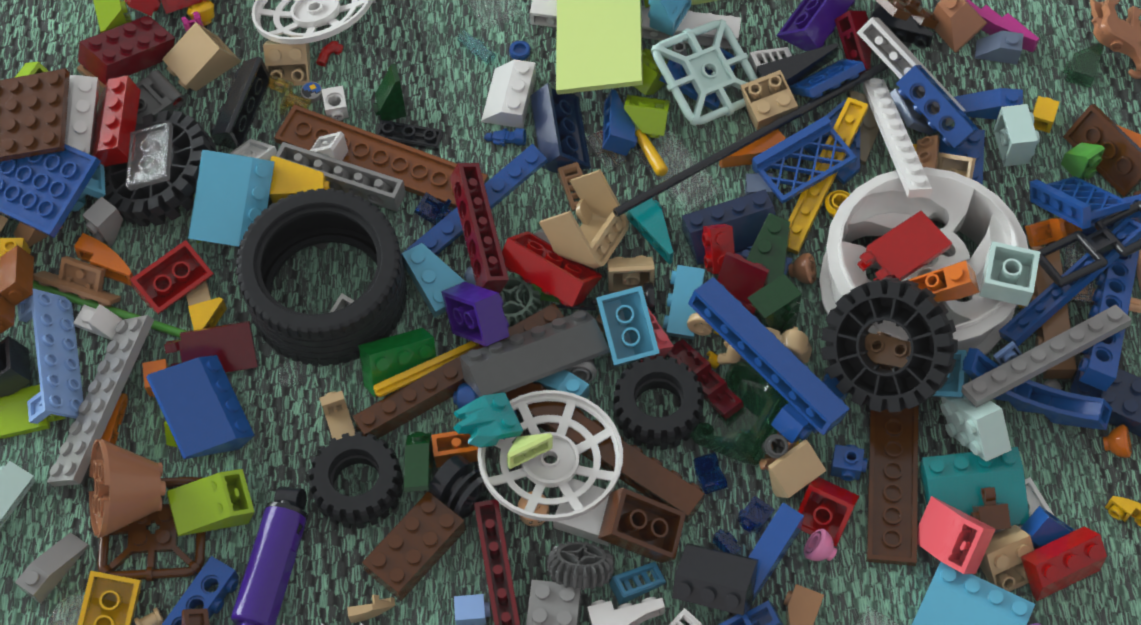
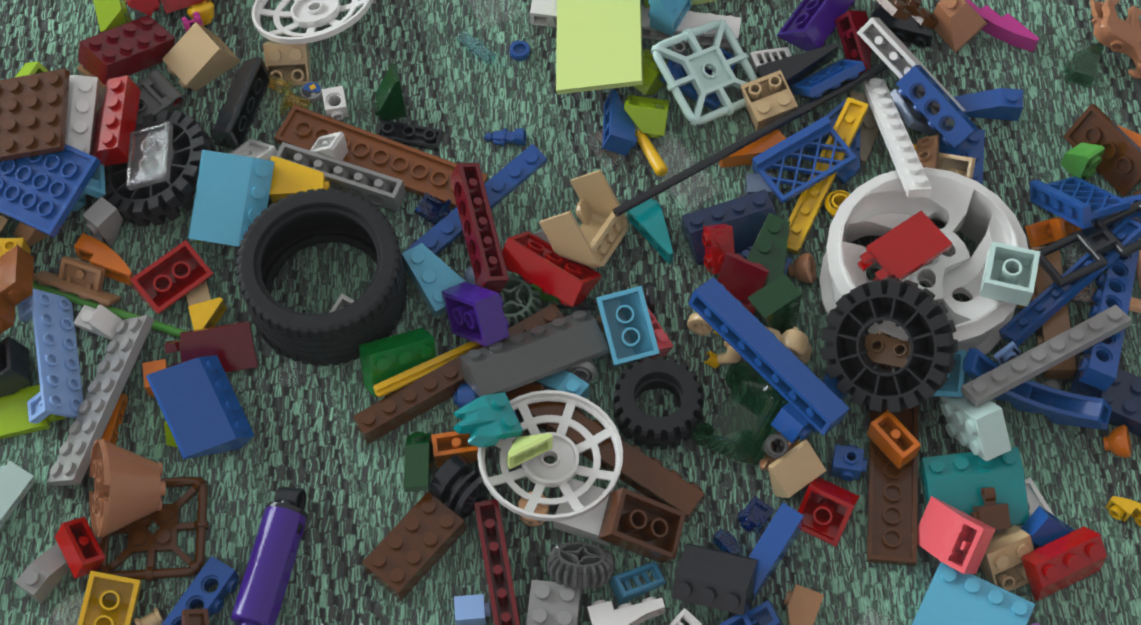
lime slope [166,469,255,536] -> none
black tyre [309,432,404,529] -> none
red arm [316,41,344,67] -> none
tan bracket [319,391,355,440] -> none
tan slope [347,595,395,623] -> none
white slope [481,59,536,128] -> none
dark blue slope [530,83,591,173] -> none
medium nougat slope [558,162,583,212] -> none
tan slope [607,255,655,293] -> none
medium azure wedge [663,265,705,340] -> none
dark red slope [666,339,744,420] -> none
clear blue bracket [693,453,728,494] -> none
bright pink brick [804,528,837,561] -> none
orange slope [902,260,980,302] -> none
sand blue slope [975,31,1024,65] -> none
light aqua brick [993,104,1040,167] -> none
yellow brick [1032,96,1060,133] -> none
none -> red brick [55,516,105,578]
none -> orange brick [867,410,921,469]

